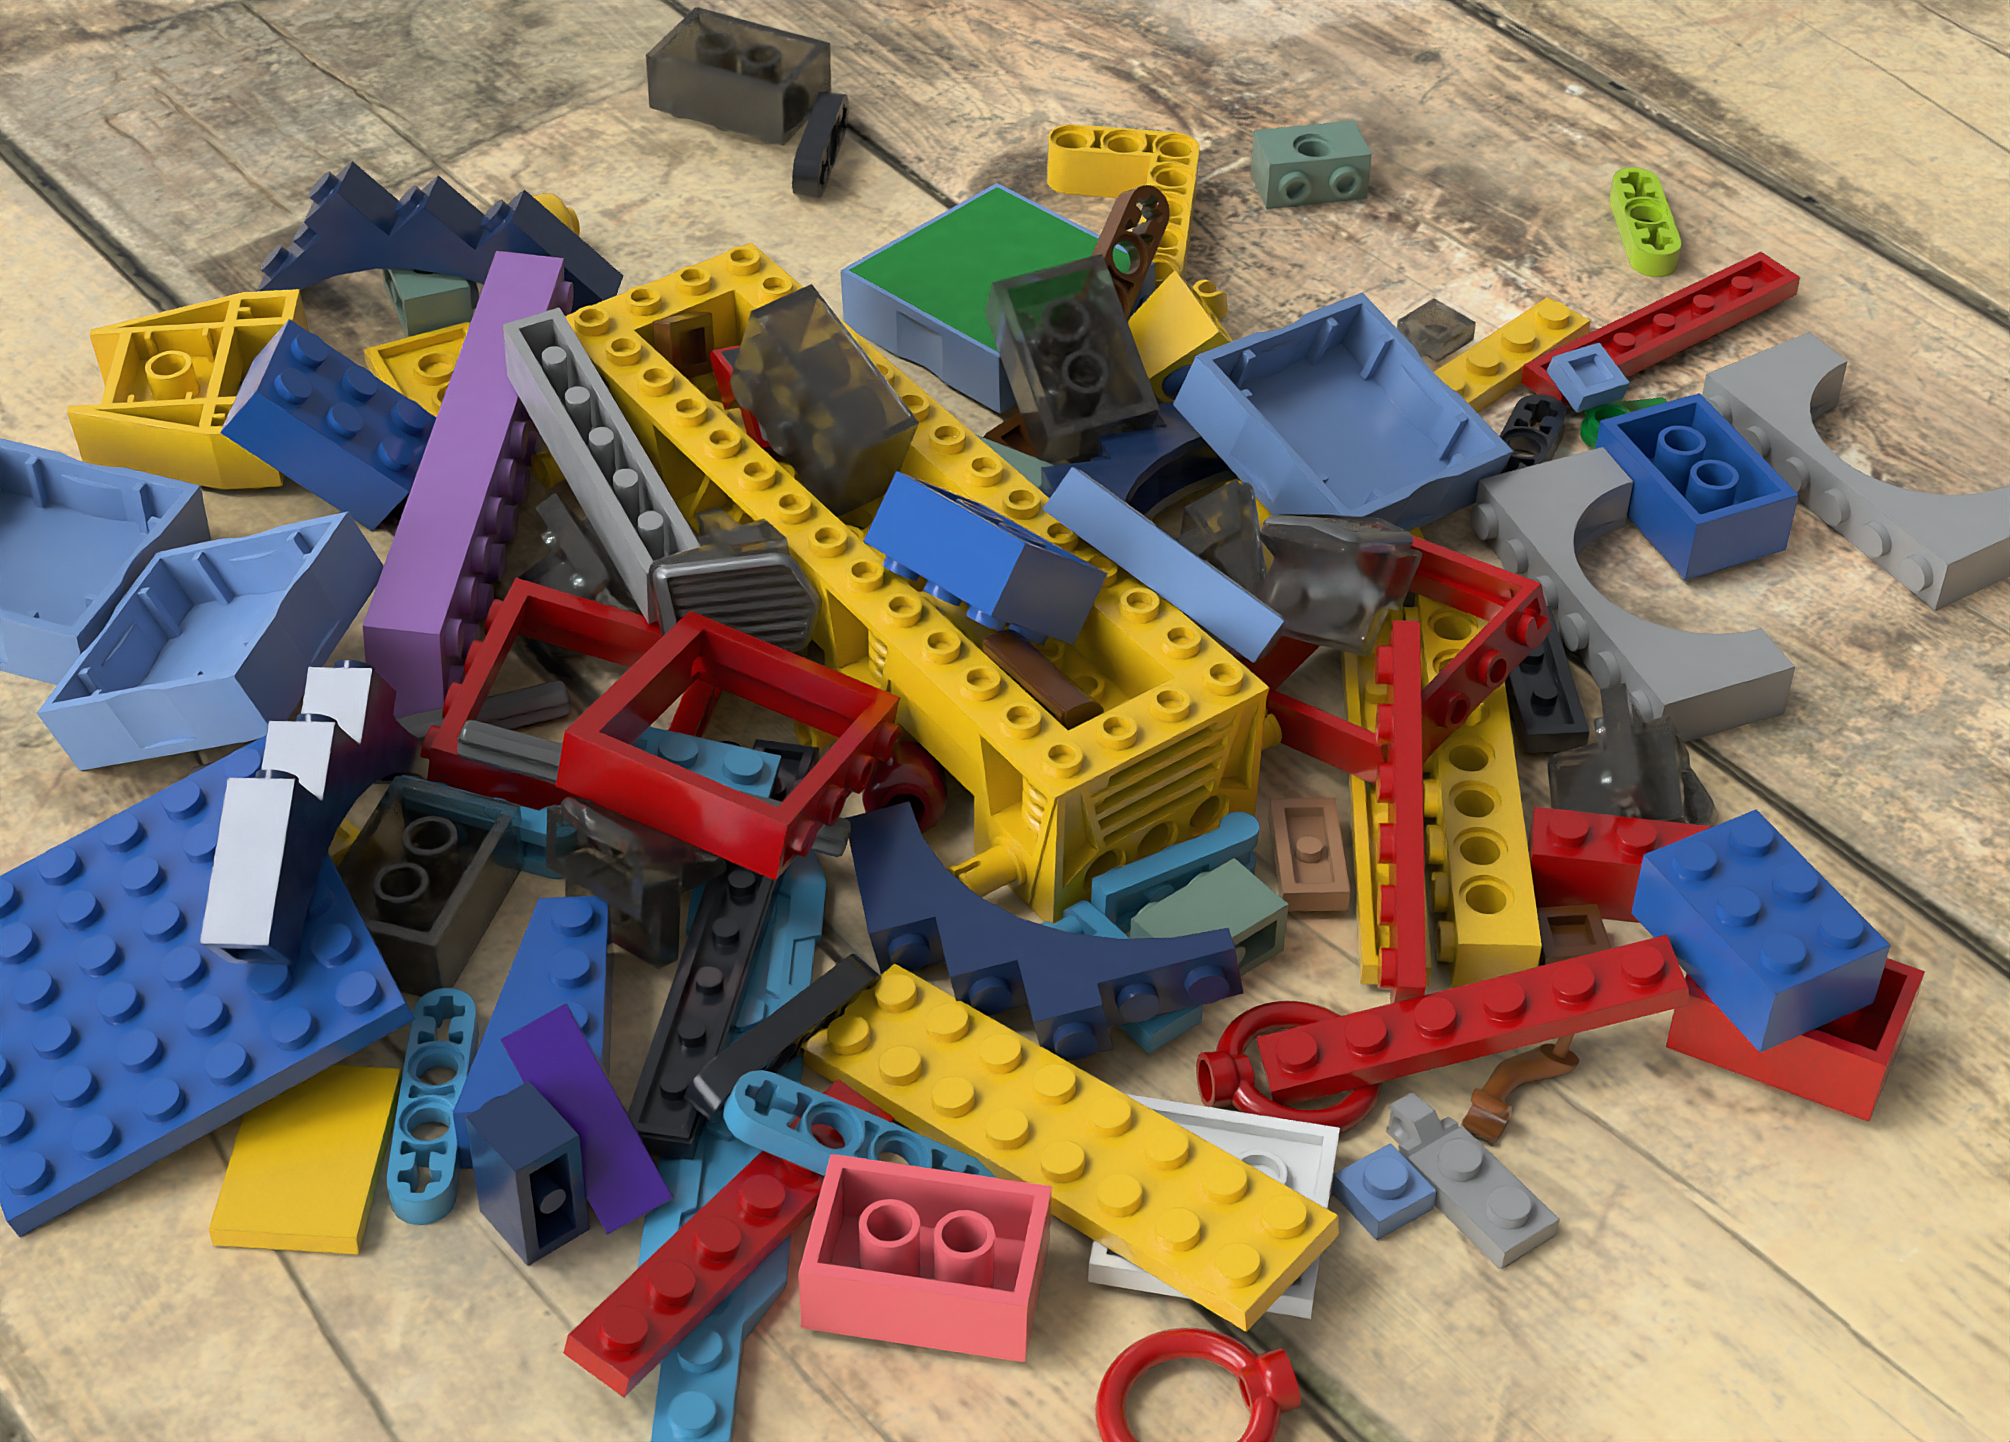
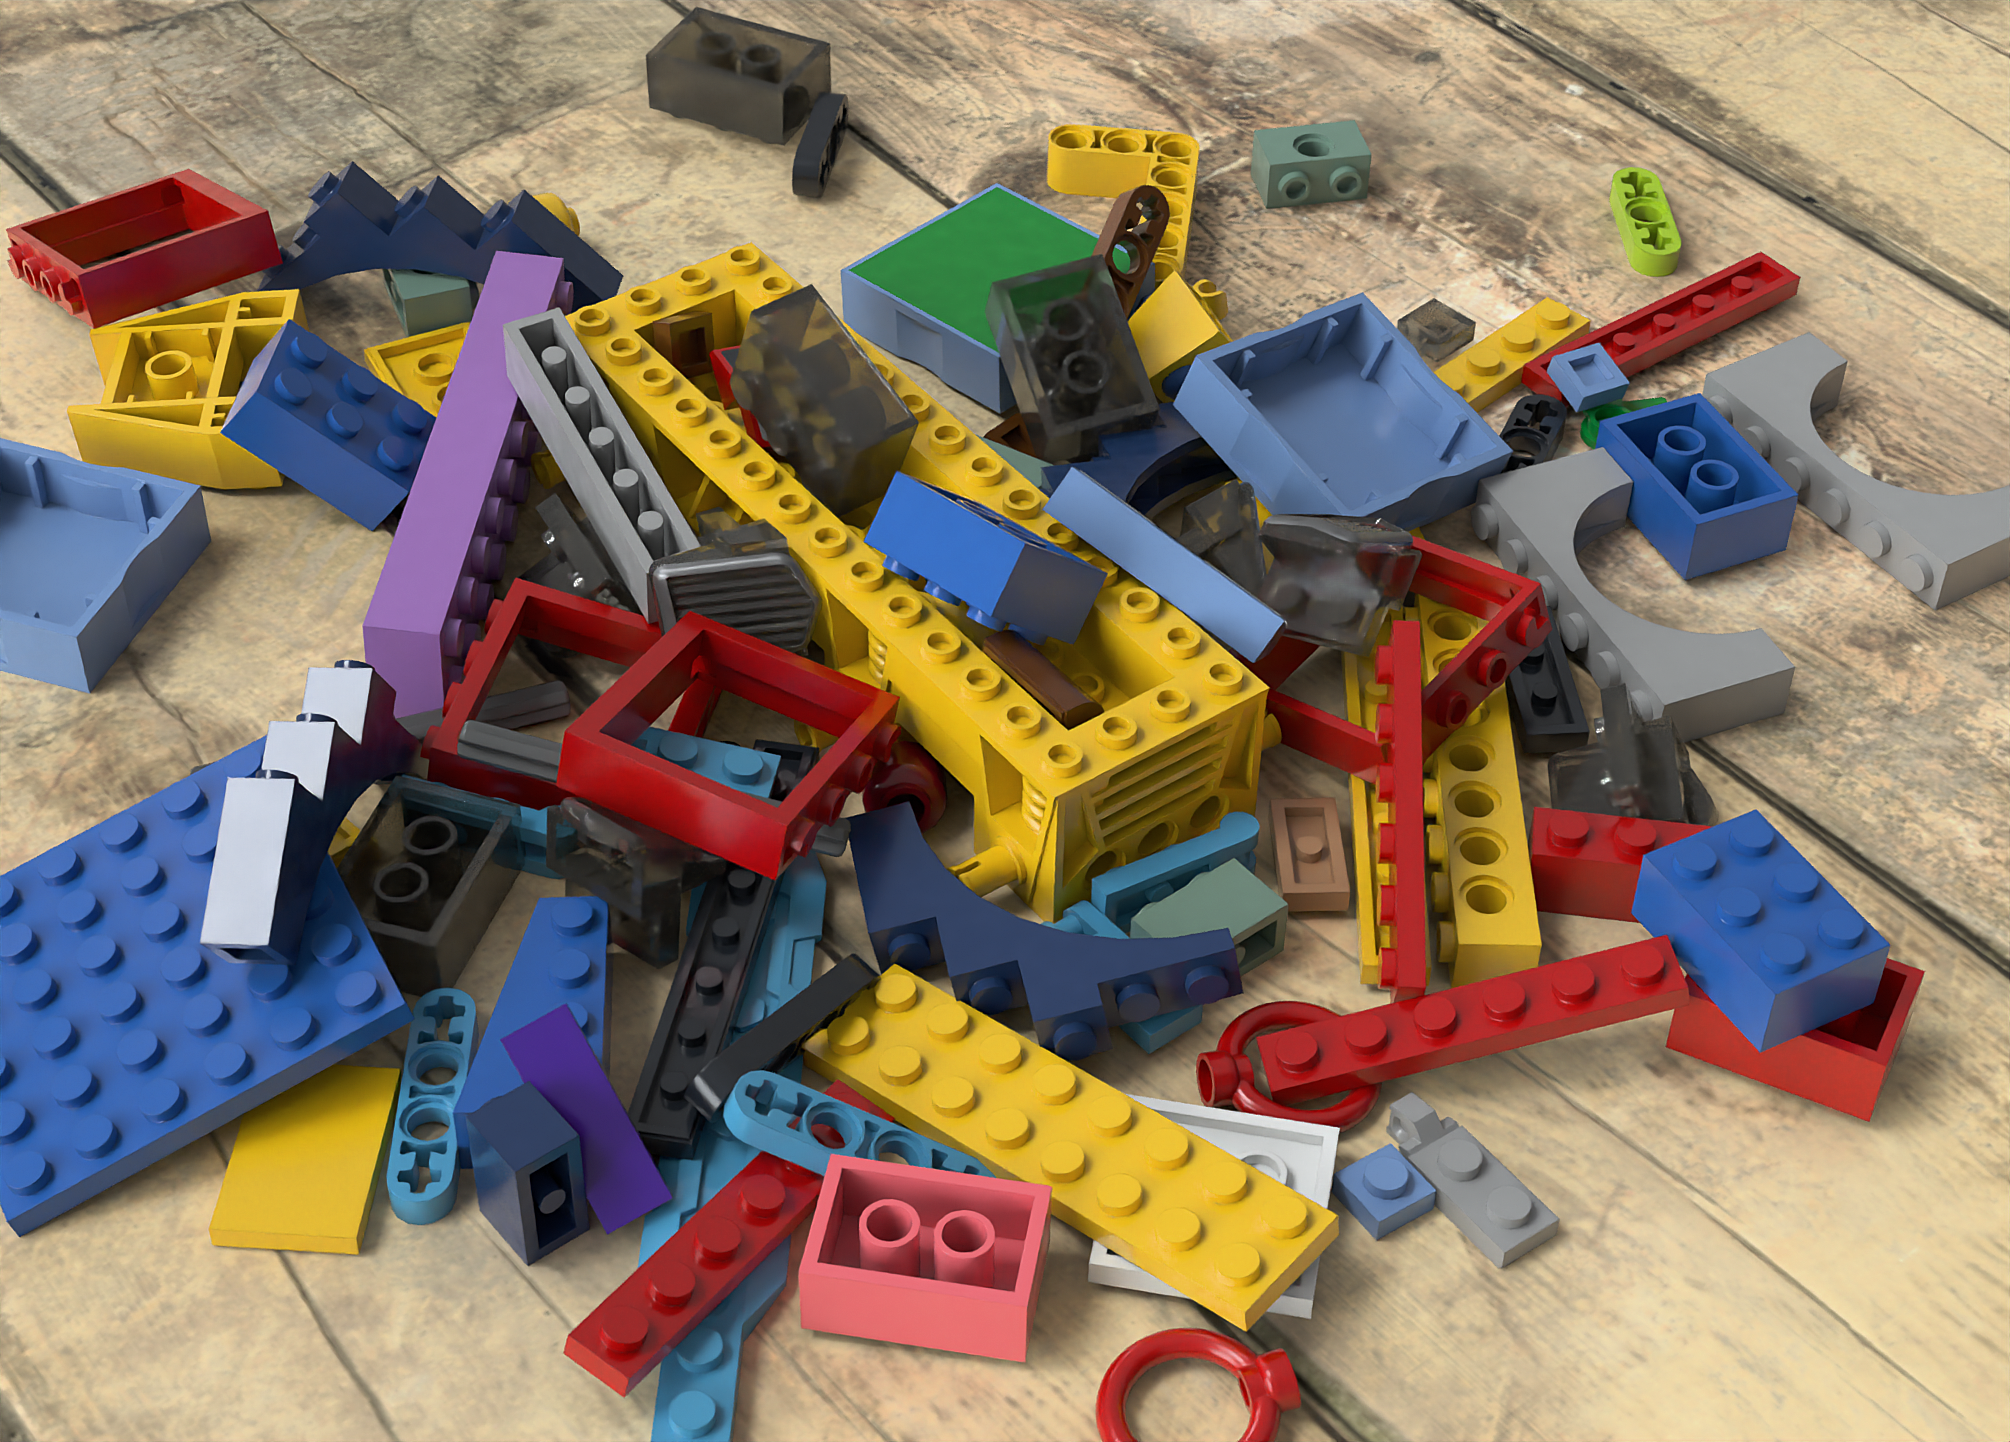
medium blue tile [37,511,384,771] -> none
dark orange piece [1461,1034,1580,1144] -> none
reddish brown plate [1536,904,1611,966] -> none
none -> red window [6,169,283,329]

